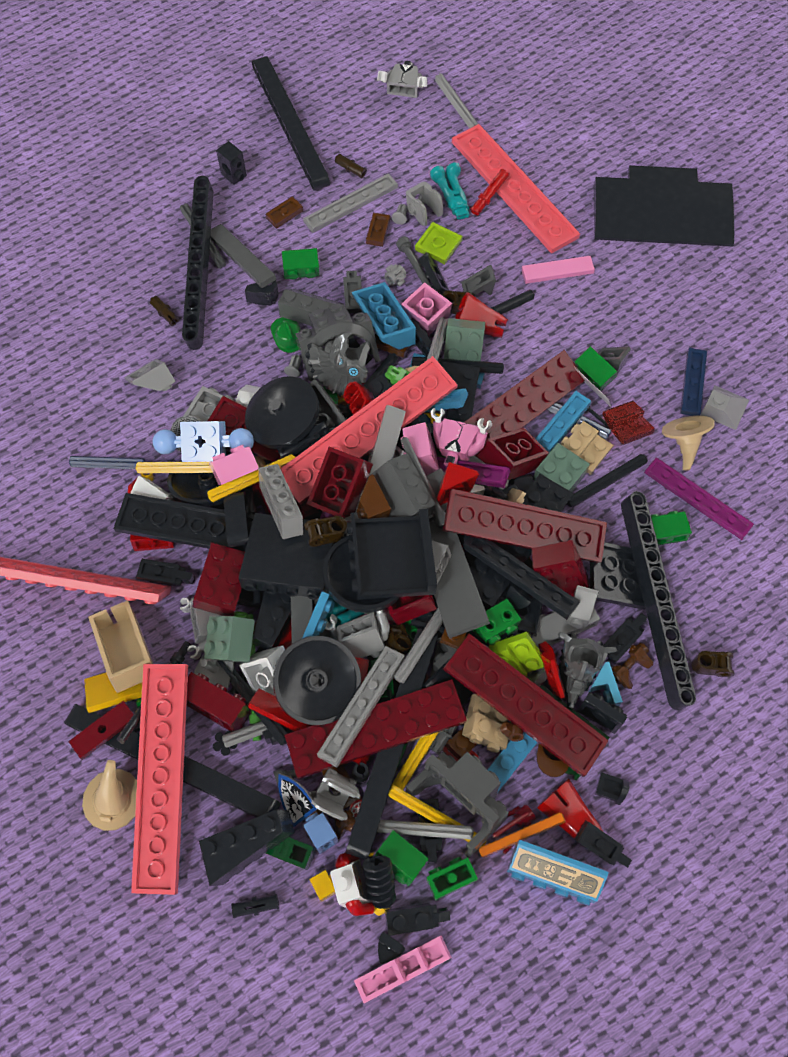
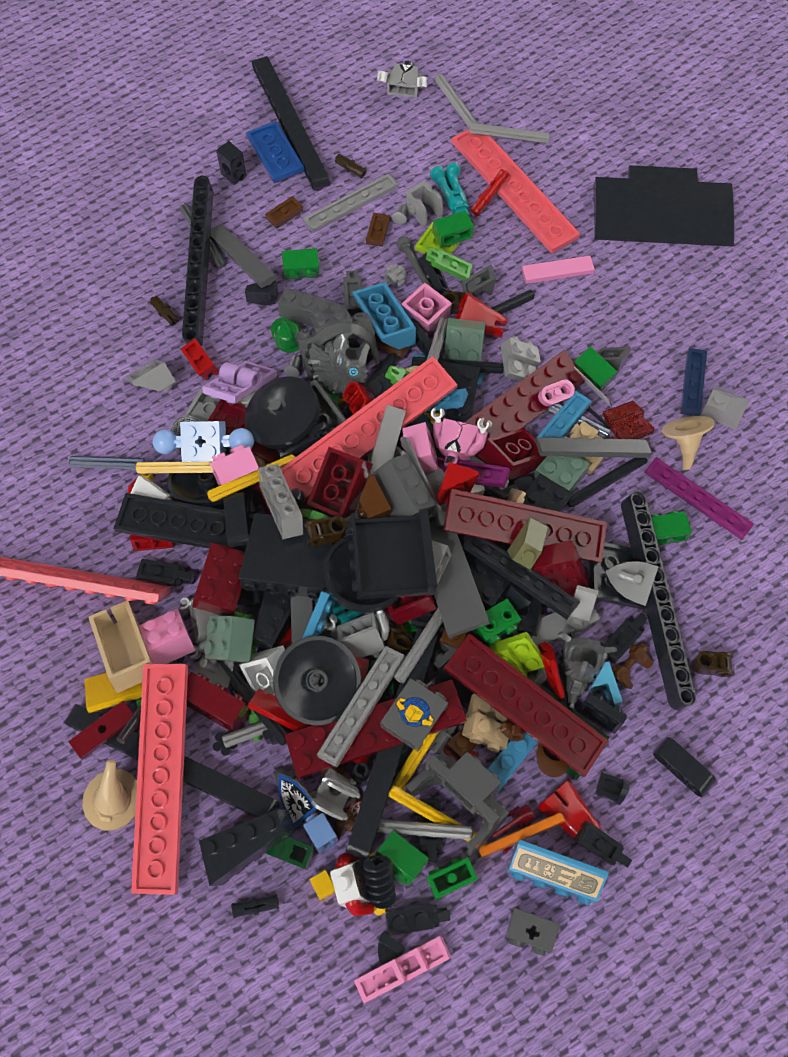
none -> bright pink brick [139,609,196,664]
none -> red hinge [181,339,219,380]
none -> lavender plate [203,361,277,404]
none -> blue plate [246,121,304,183]
none -> black hinge [291,488,305,506]
none -> bright green tile [299,508,330,520]
none -> dark grey panel [380,678,448,752]
none -> bright green hinge [426,248,472,281]
none -> green brick [432,210,474,248]
none -> light grey axle [469,123,550,143]
none -> light grey plate [501,336,541,381]
none -> dark grey brick [505,908,560,956]
none -> olive slope [507,516,548,569]
none -> dark grey tile [536,437,652,458]
none -> bright pink plate [538,380,575,406]
none -> light grey shield [606,561,658,606]
none -> black beam [653,737,717,797]

